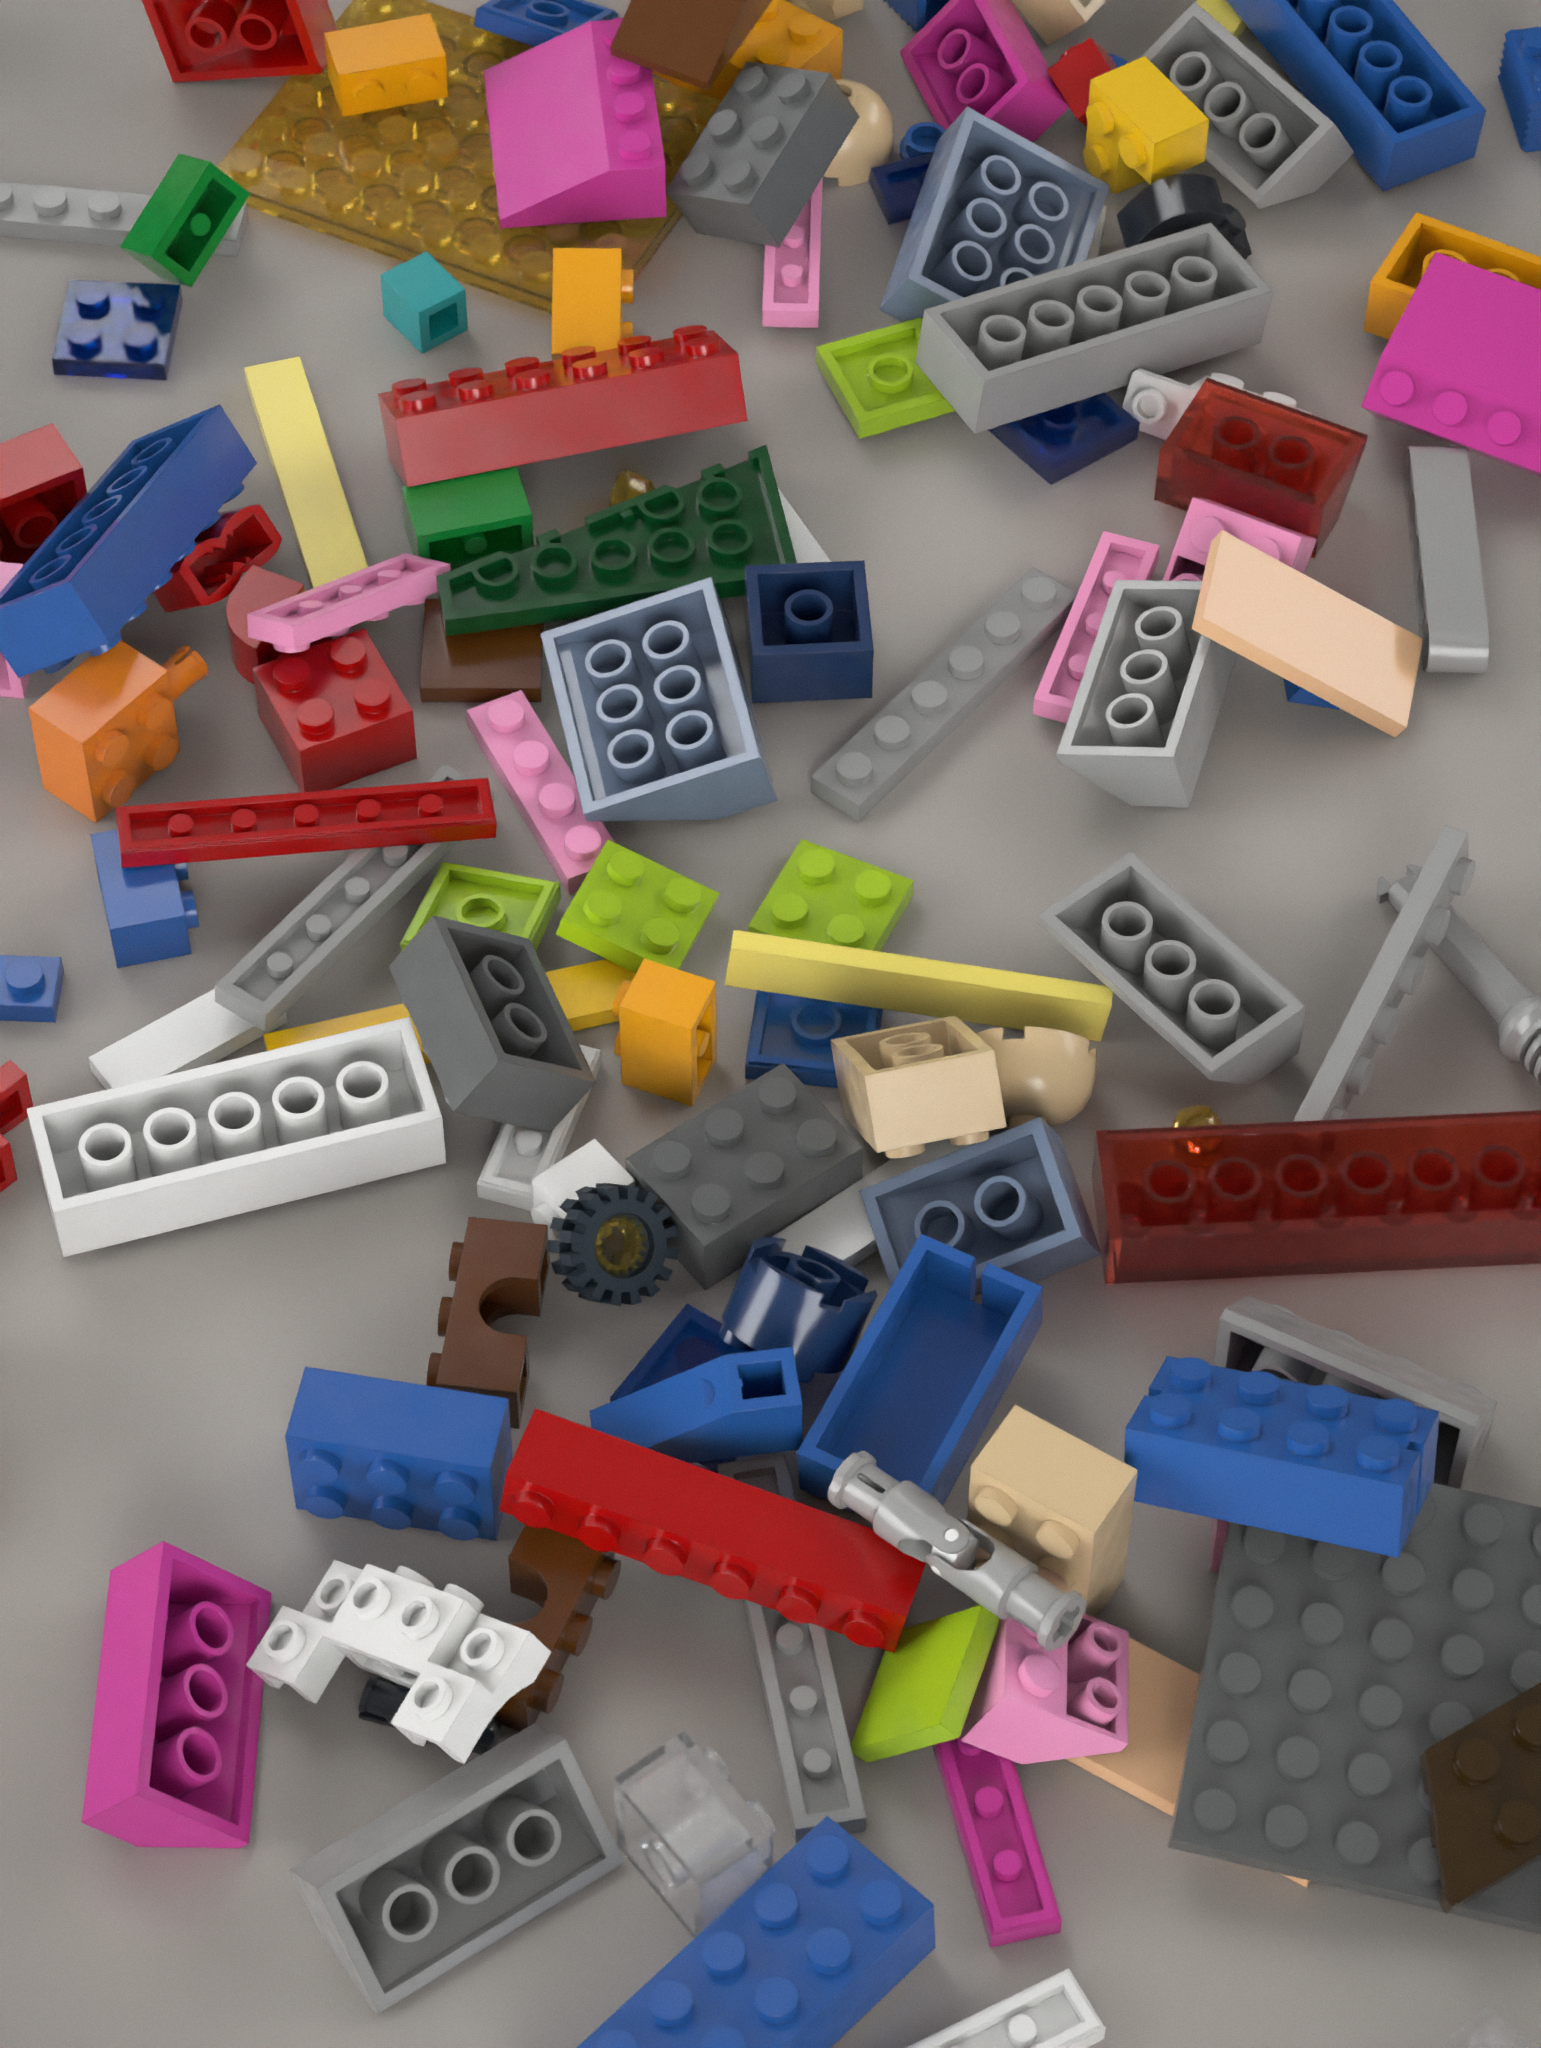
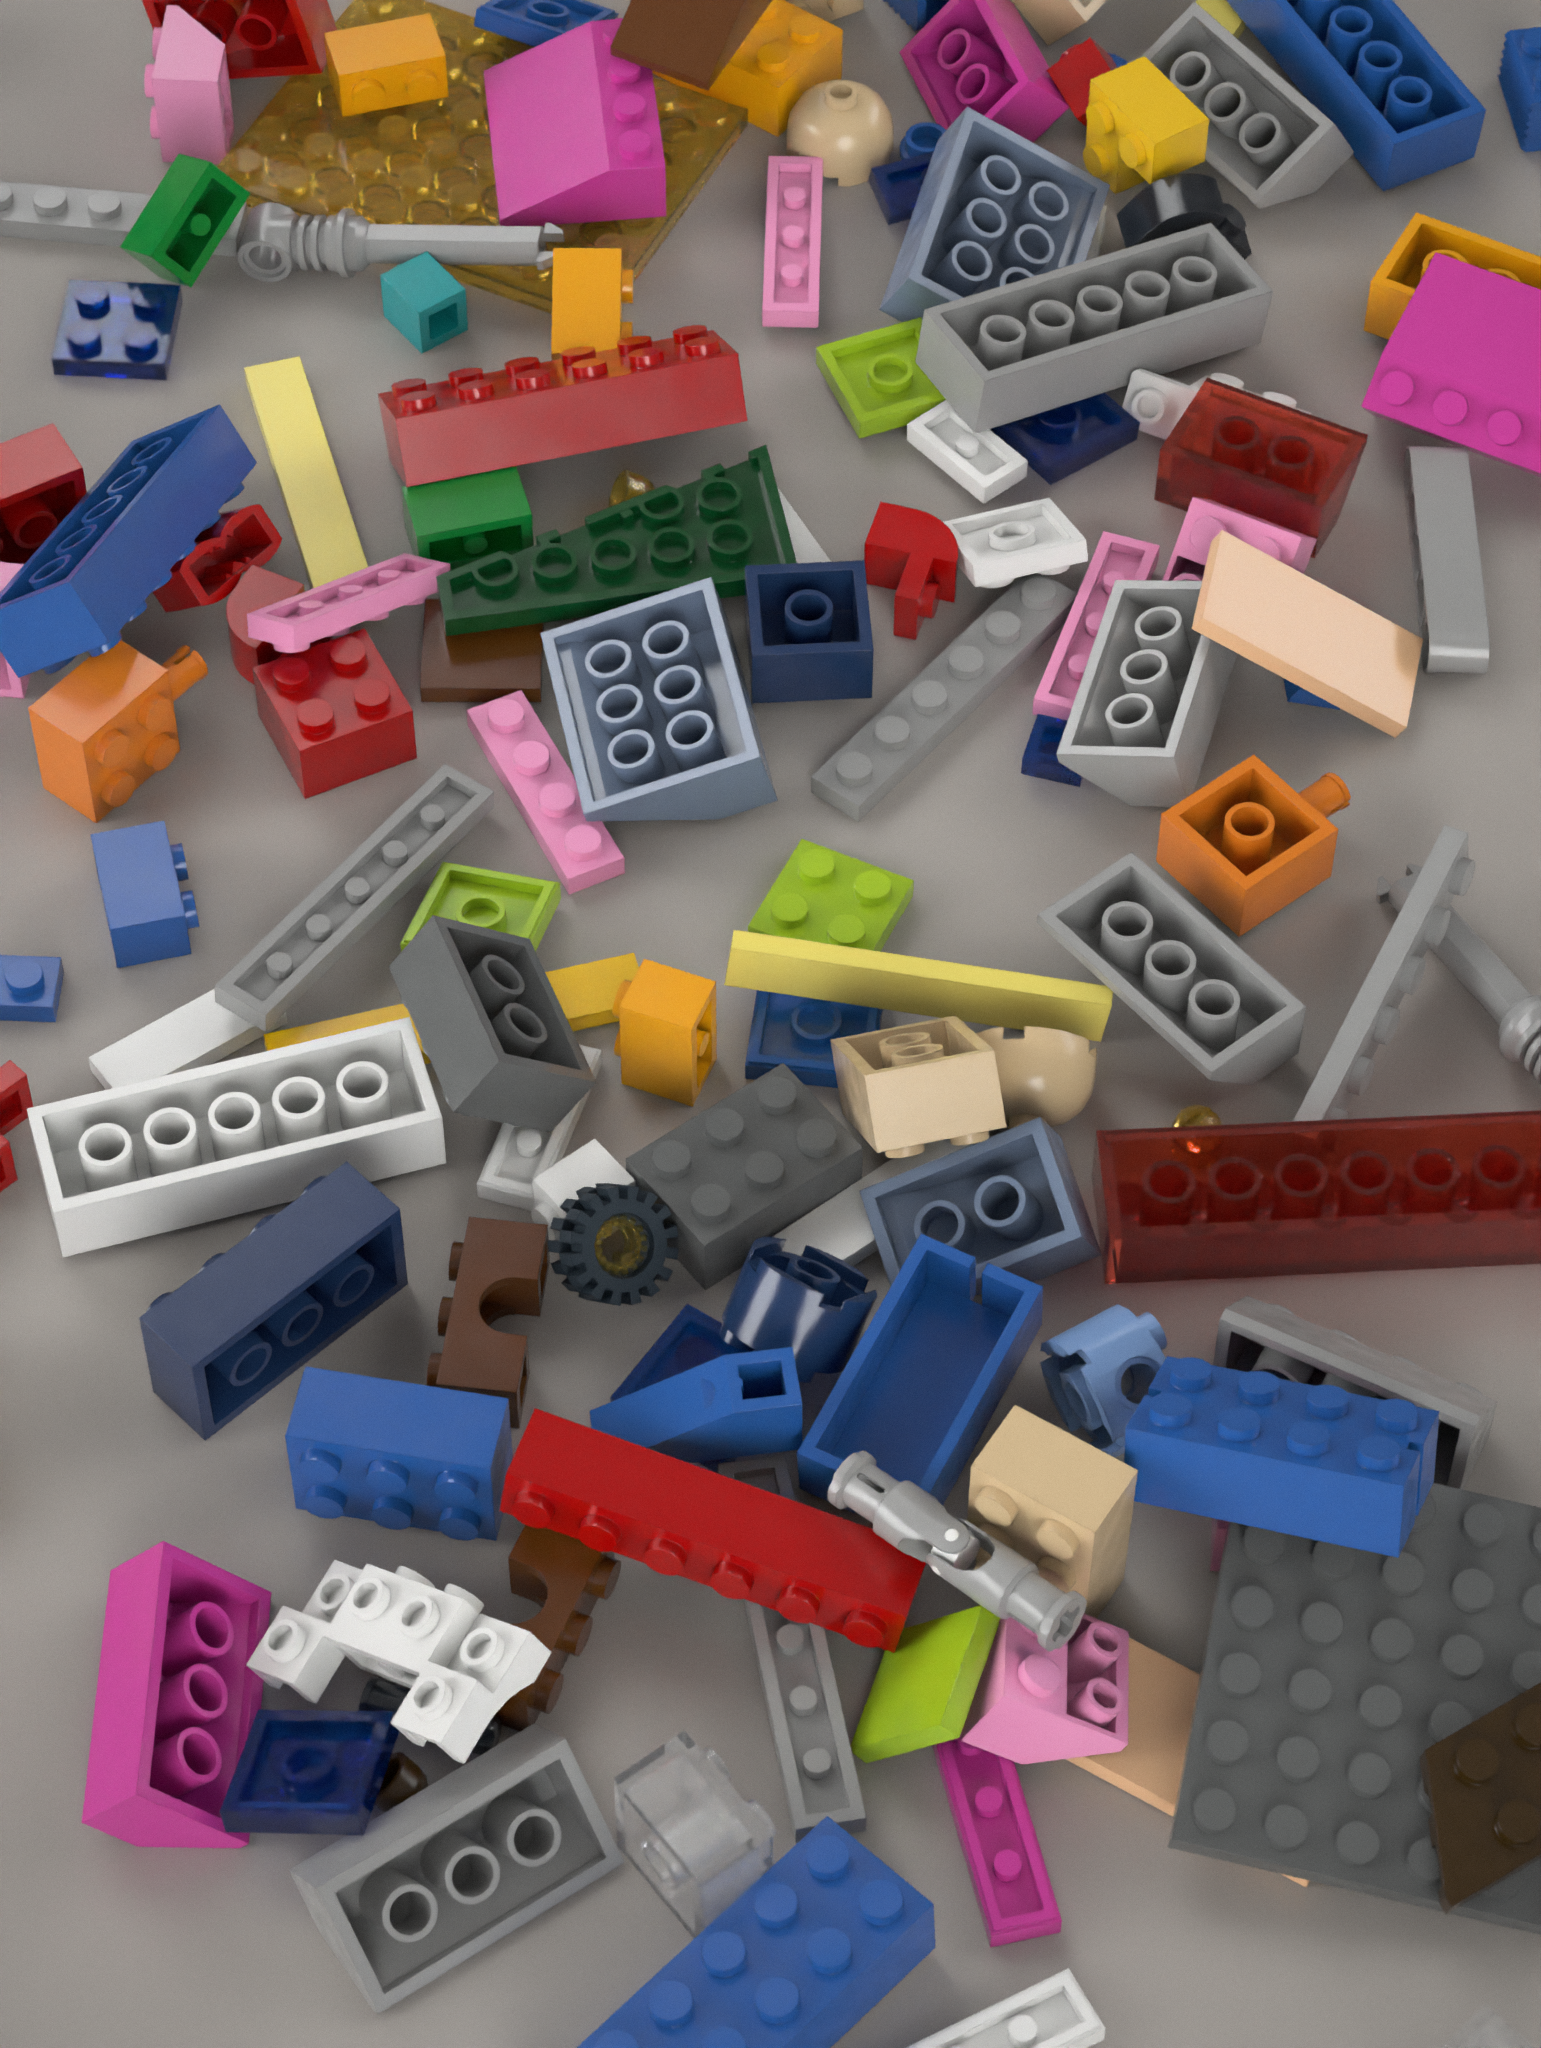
red tile [115,778,497,868] -> none
lime plate [556,840,720,973] -> none
dark grey brick [666,62,860,247] -> none
none -> dark blue brick [139,1161,408,1441]
none -> bright pink slope [144,5,235,165]
none -> clear blue plate [220,1709,399,1835]
none -> light grey piece [237,202,565,282]
none -> dark brown hinge [365,1752,428,1812]
none -> red brick [864,501,958,640]
none -> white plate [907,400,1028,504]
none -> white plate [943,498,1088,588]
none -> clear blue plate [1021,714,1083,787]
none -> medium blue brick [1040,1304,1167,1458]
none -> orange brick [1156,754,1351,937]

